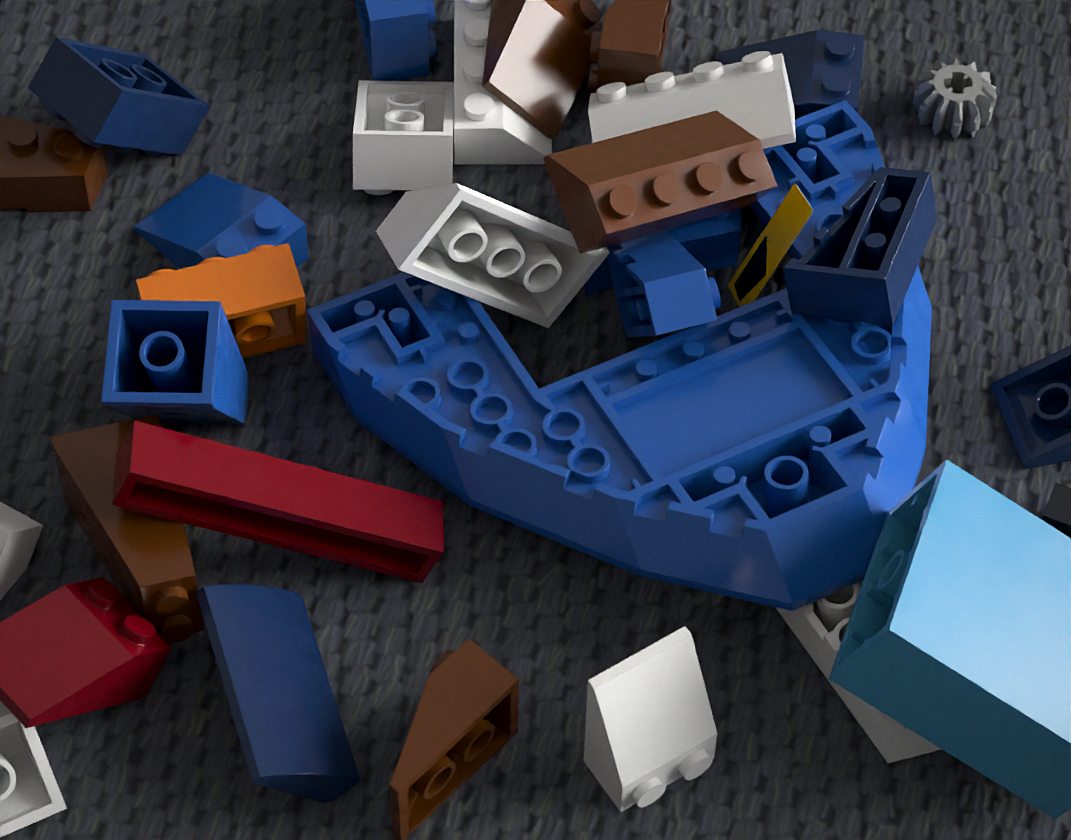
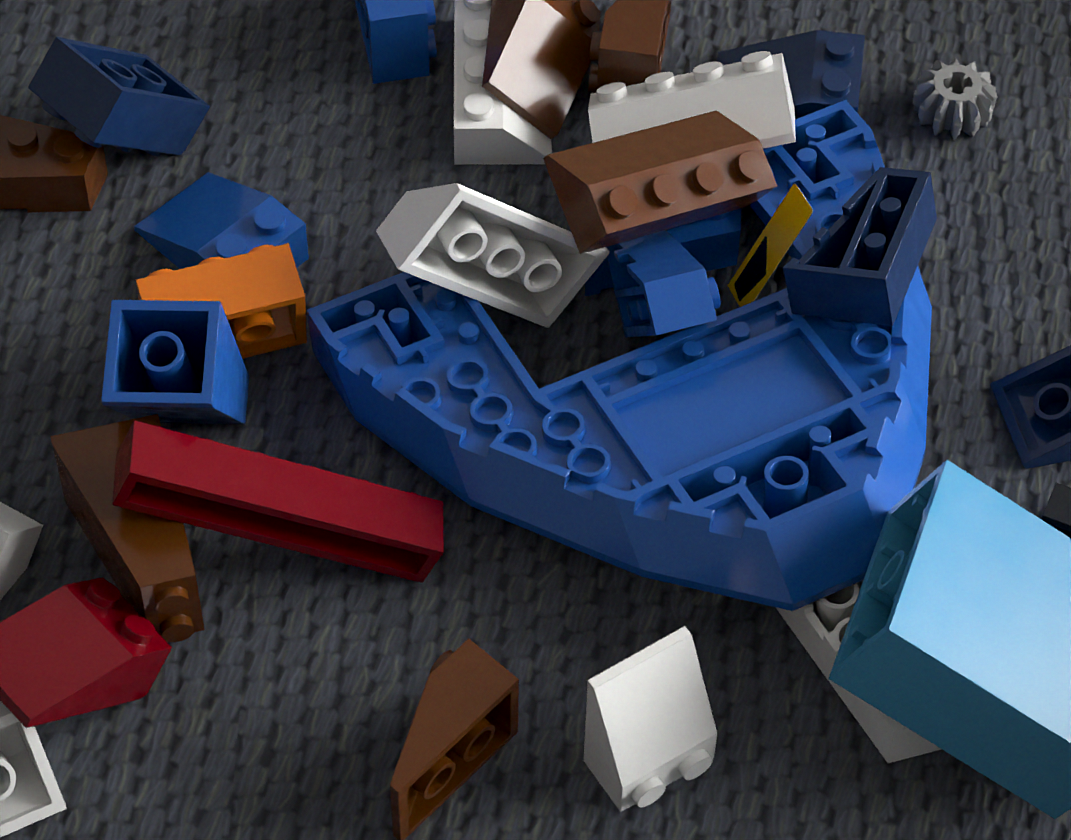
dark blue slope [196,584,361,803] -> none
white slope [353,80,454,195] -> none

